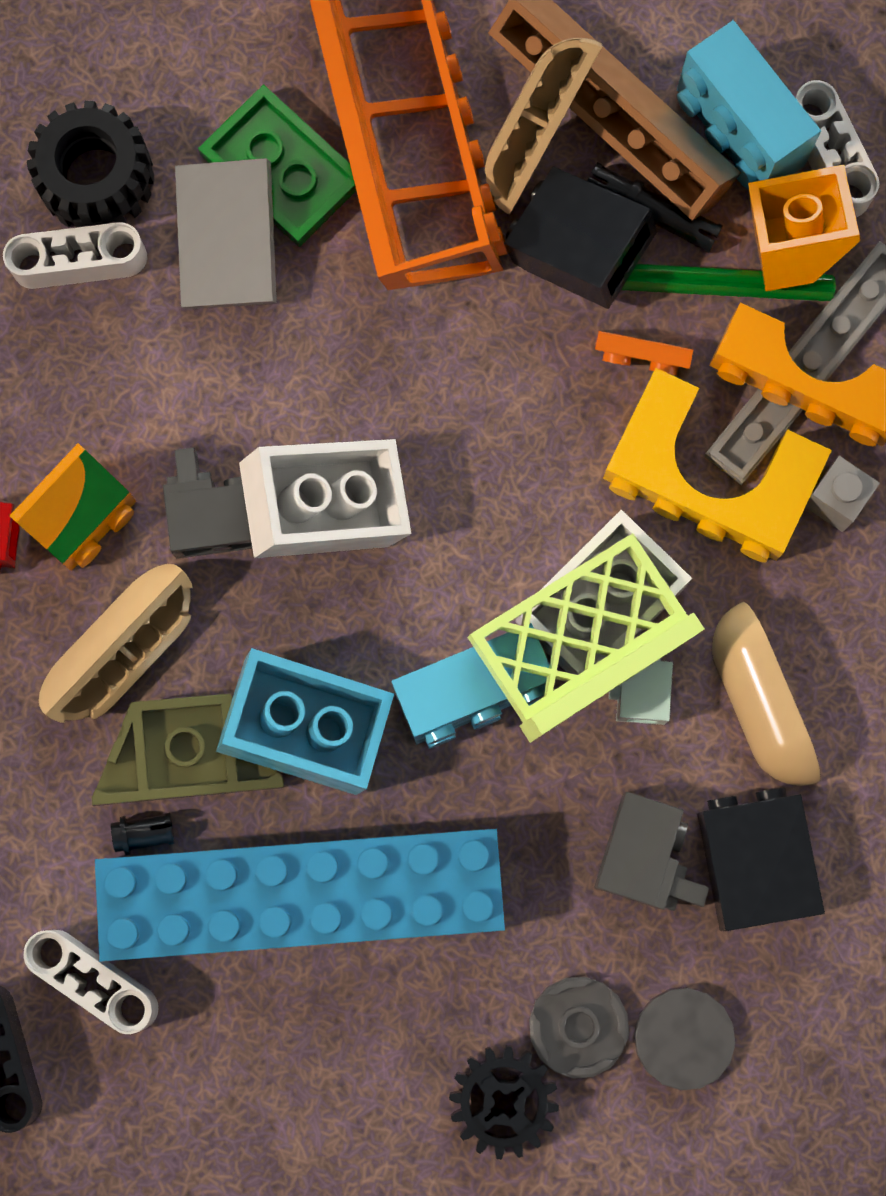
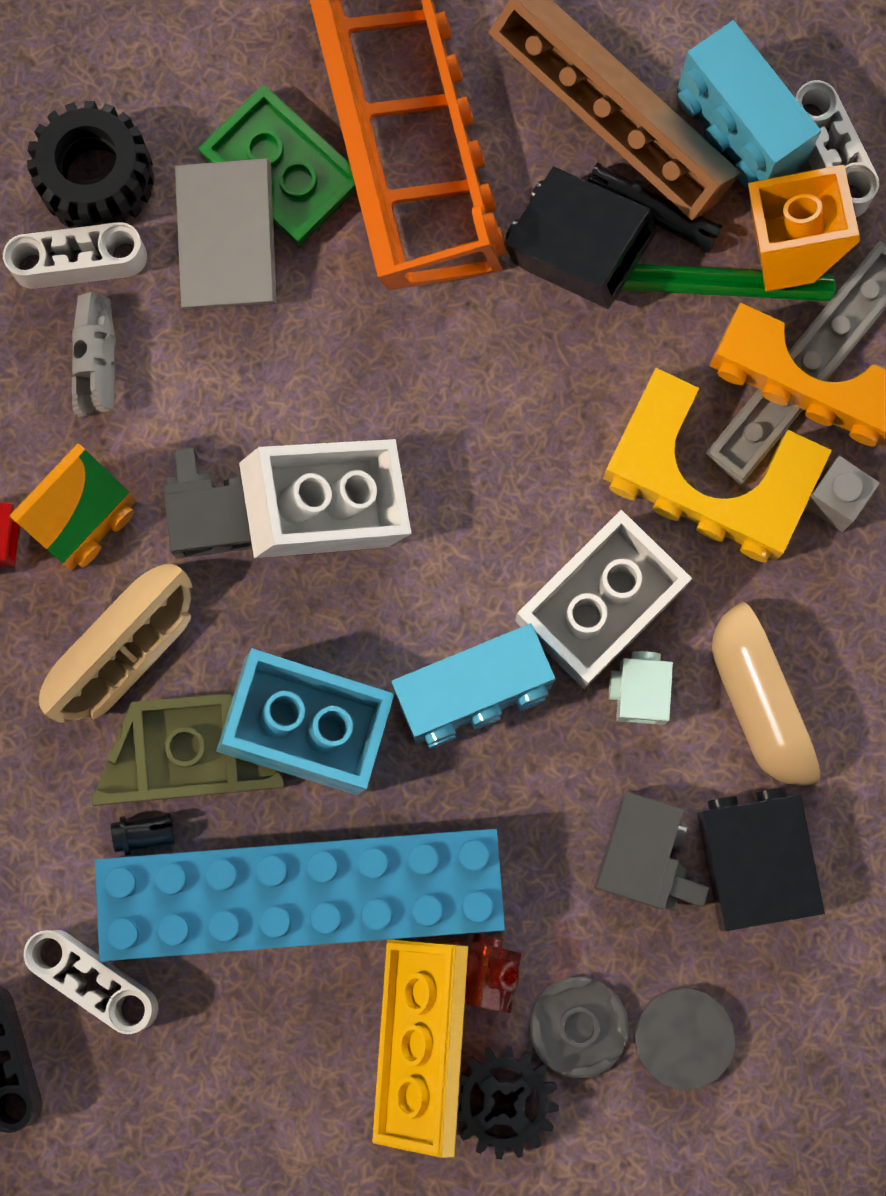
yellowish green fence [467,533,705,743] -> none
tan brick [485,38,602,215] -> none
orange plate [595,330,694,376] -> none
none -> light grey hinge [72,292,116,417]
none -> yellow tile [372,939,468,1158]
none -> clear red brick [451,933,522,1013]

